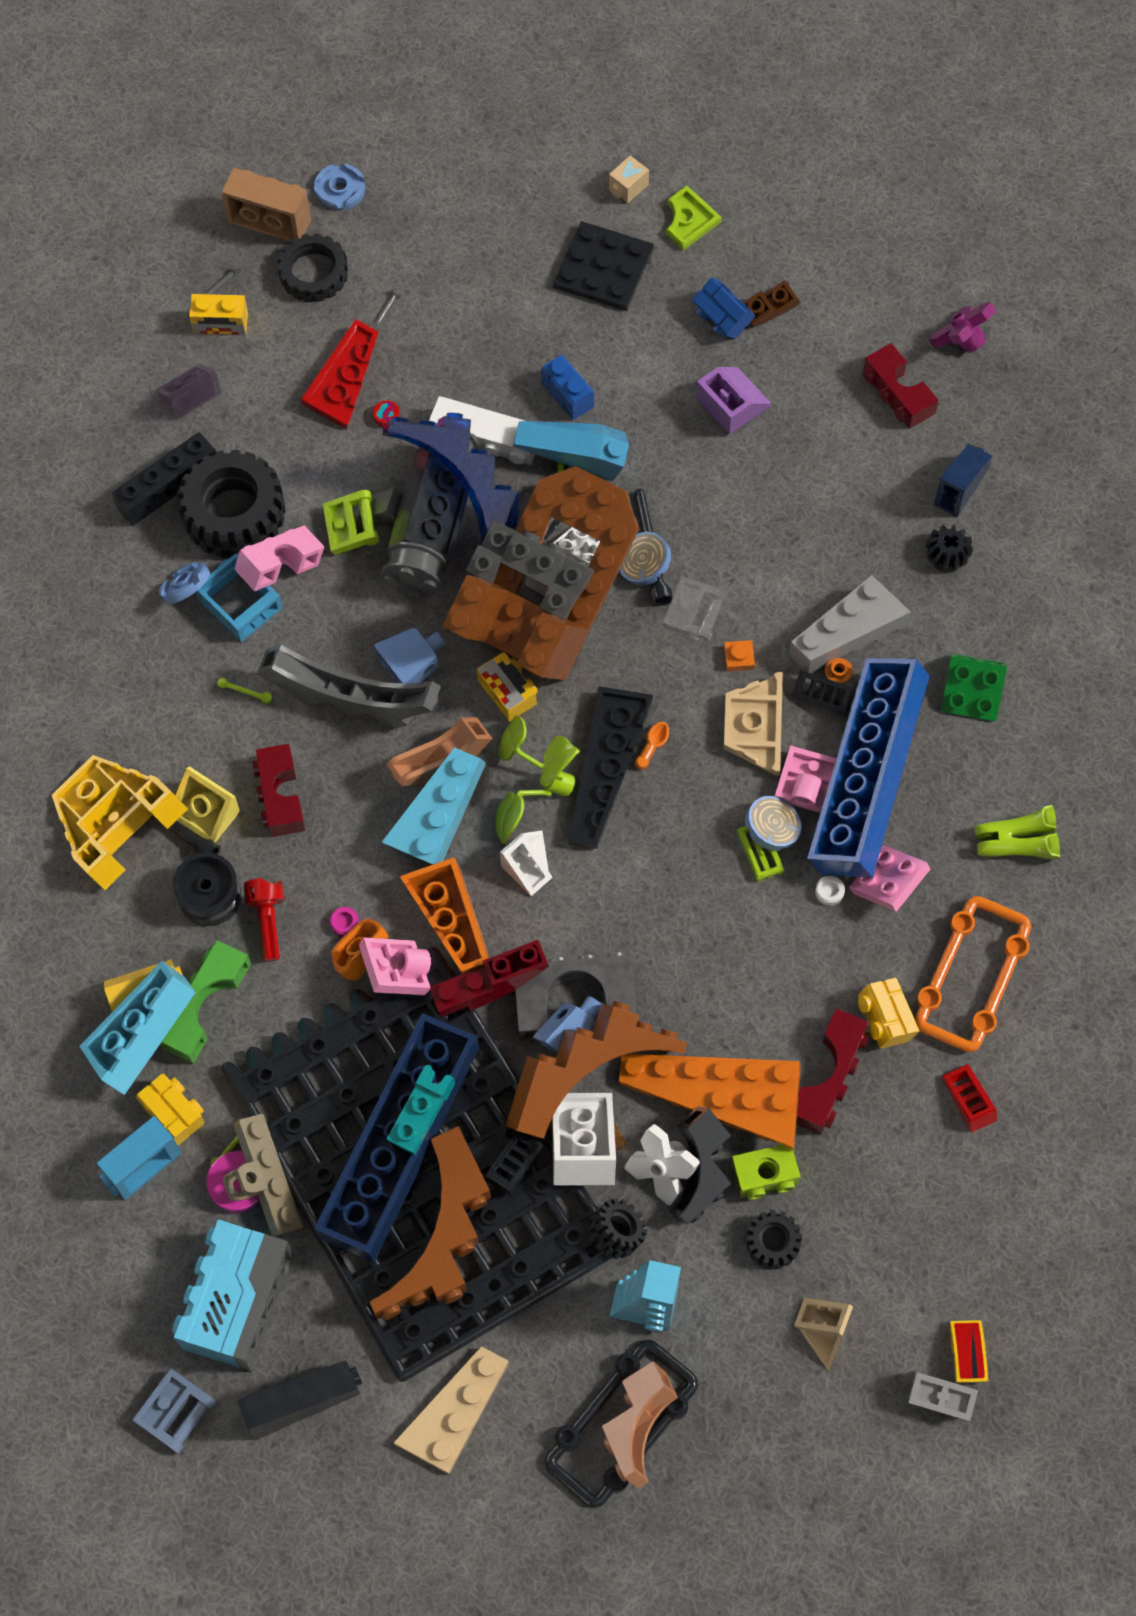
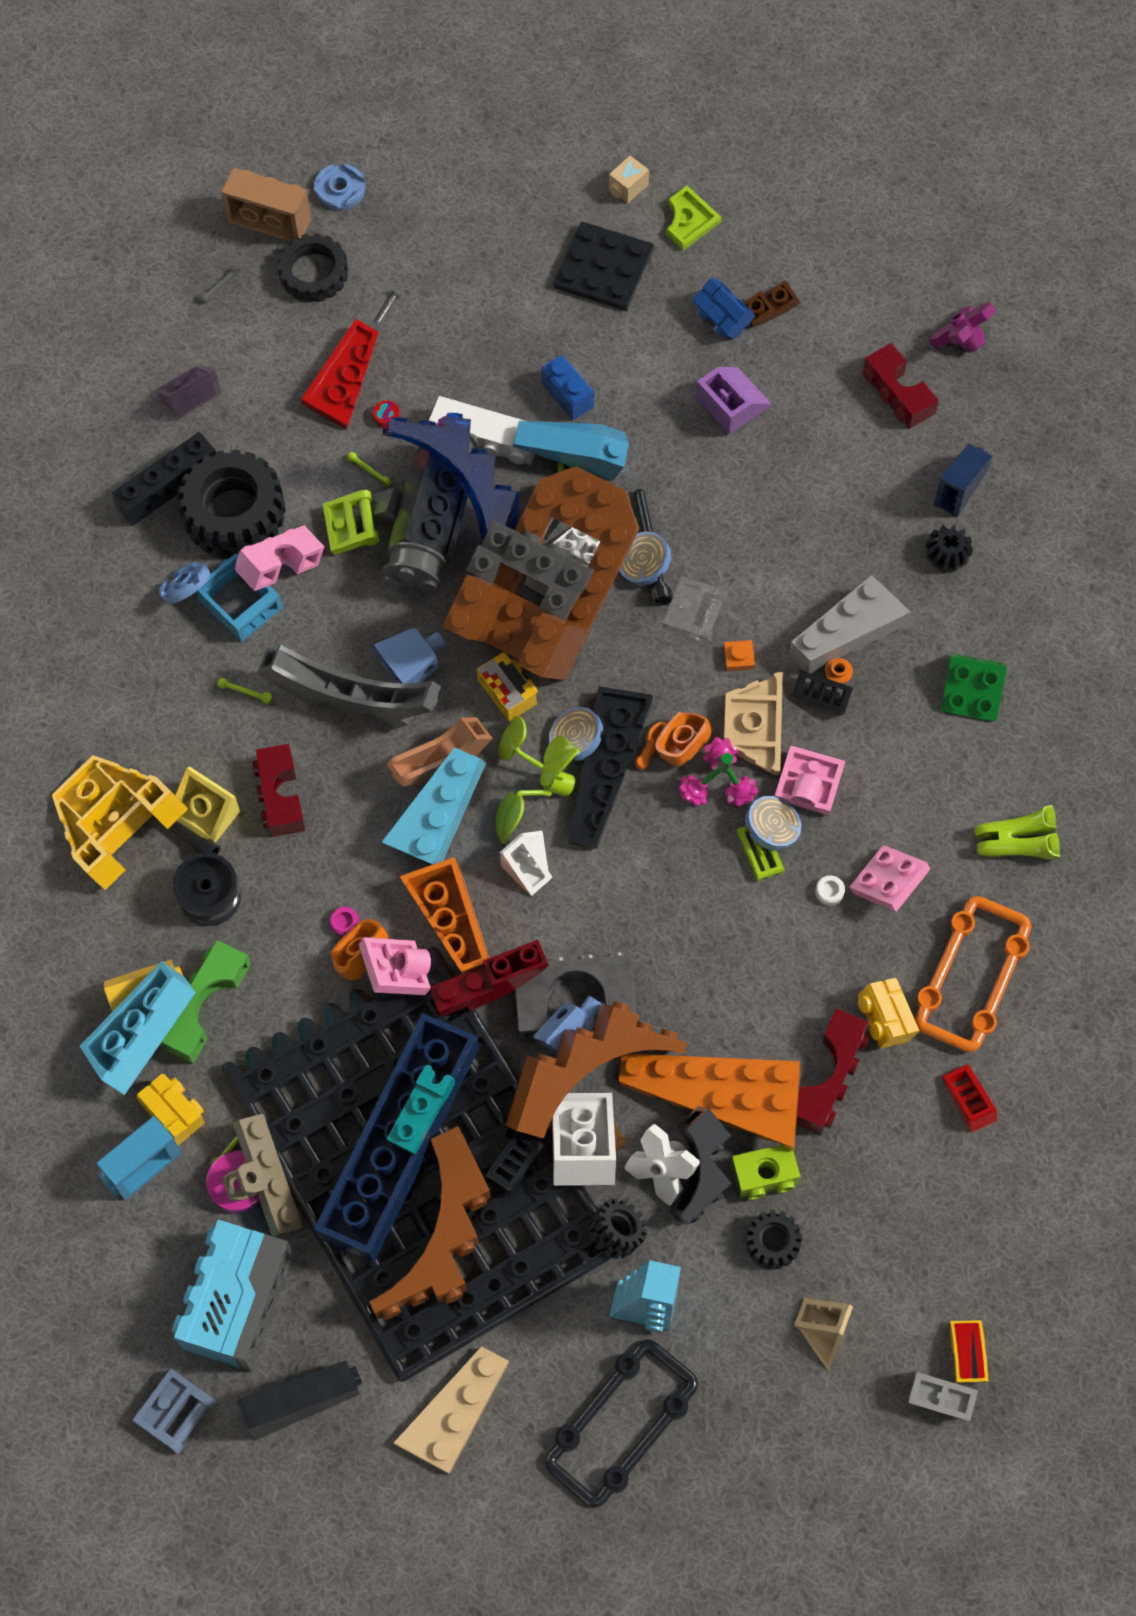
yellow brick [189,294,248,335] -> none
red piece [244,878,285,962] -> none
nougat arch [602,1361,678,1489] -> none
blue brick [807,658,929,878] -> none
none -> lime hinge [347,452,392,488]
none -> tile [549,707,603,761]
none -> orange piece [655,711,712,767]
none -> dark pink plant [679,737,758,807]

